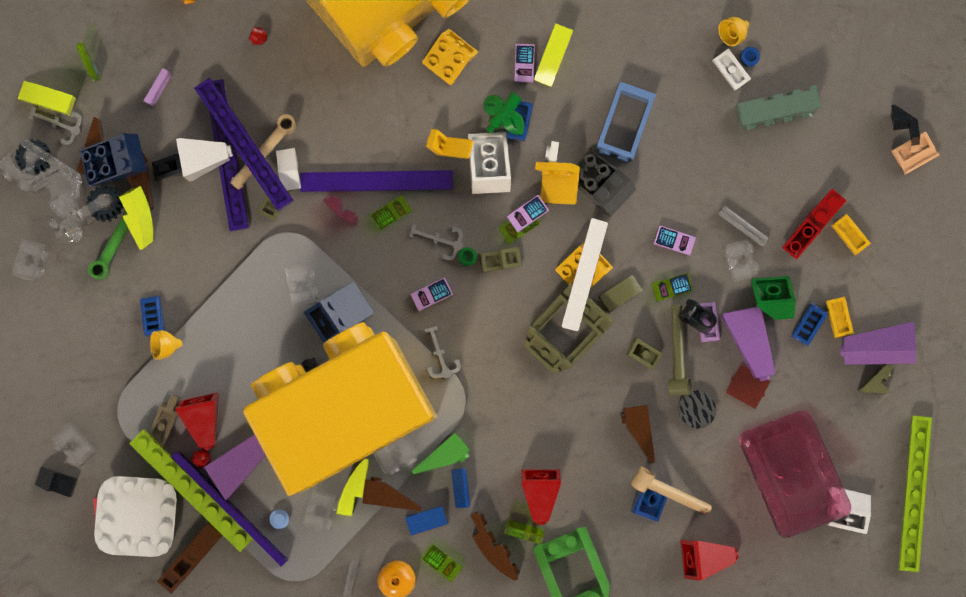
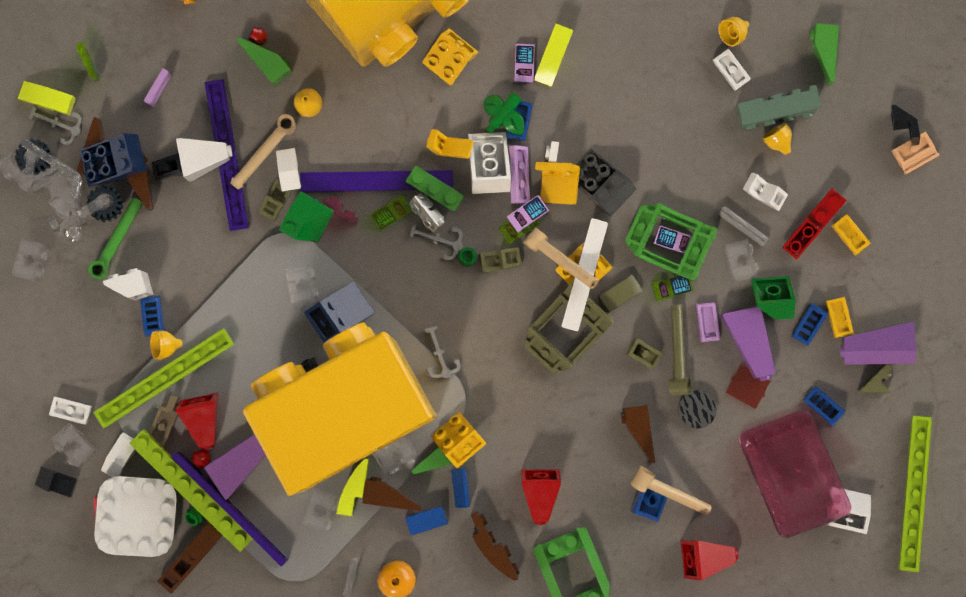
neon yellow slope [119,186,153,250] -> none
dark purple tile [194,77,294,211] -> none
light blue plate [269,509,289,529] -> none
tile [411,277,453,311] -> none
clear neon green tile [421,543,463,583] -> none
clear neon green tile [504,520,545,545] -> none
medium blue window [596,82,656,162] -> none
black piece [678,299,717,333] -> none
blue tile [740,47,760,67] -> none
none -> white plate [49,396,93,425]
none -> lime plate [93,328,235,429]
none -> white slope [101,432,136,477]
none -> white slope [103,268,153,300]
none -> green plate [185,507,203,526]
none -> bright green slope [236,37,292,87]
none -> green slope [279,192,334,242]
none -> yellow helmet [293,88,322,117]
none -> bright green plate [405,165,464,212]
none -> white hinge [409,193,445,233]
none -> yellow bracket [431,412,487,468]
none -> lavender plate [509,145,530,204]
none -> tan piece [523,227,598,289]
none -> bright green wedge [625,203,717,281]
none -> white slope [743,173,788,211]
none -> yellow helmet [762,123,792,155]
none -> blue slope [803,386,845,427]
none -> bright green slope [809,23,839,85]

